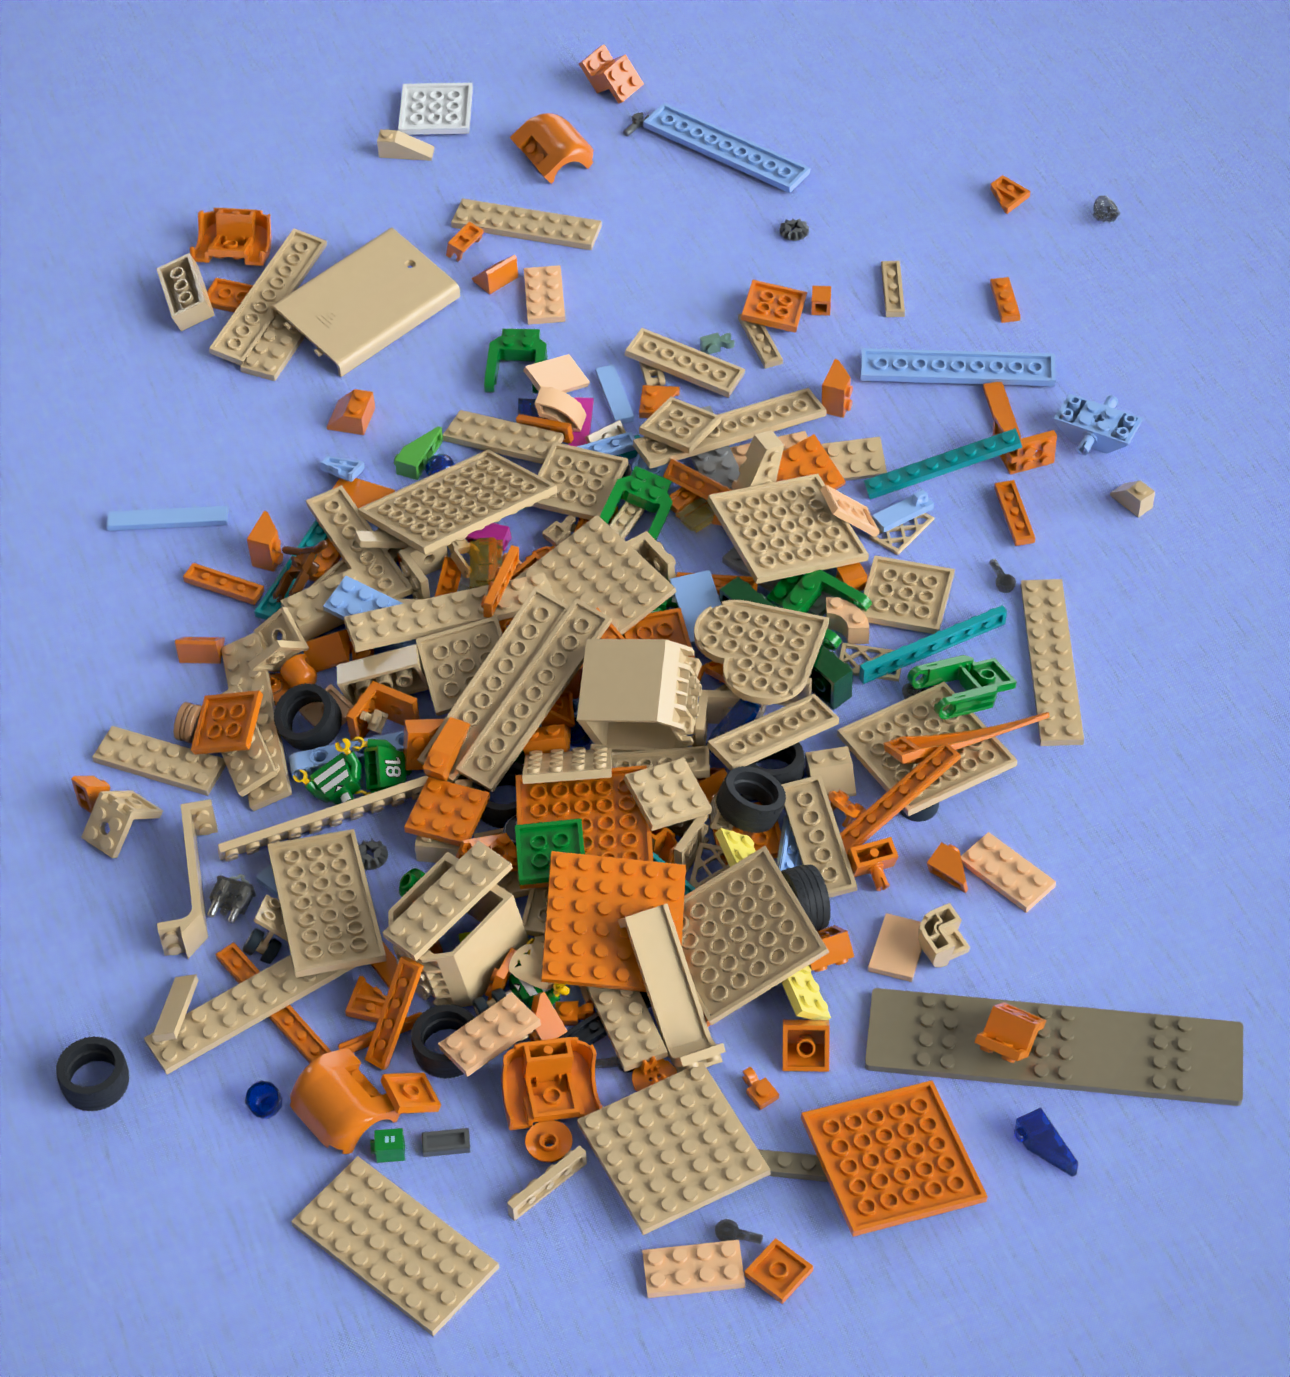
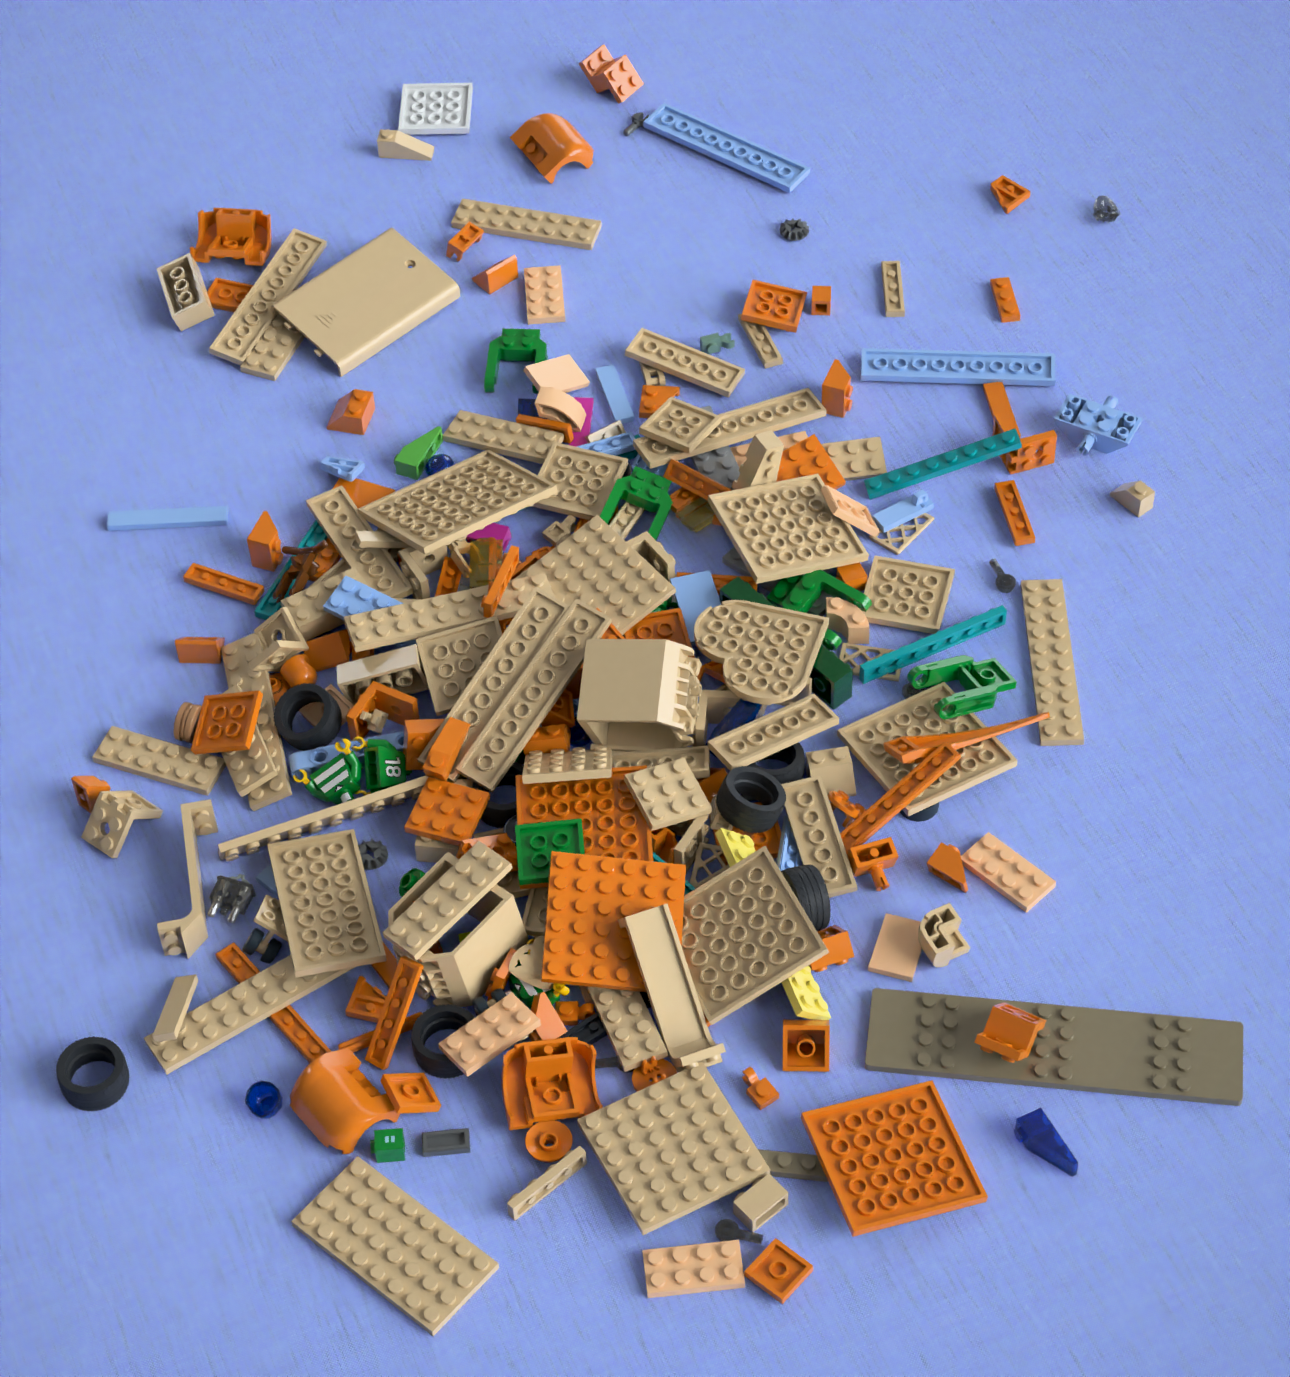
none -> tan brick [733,1174,788,1233]

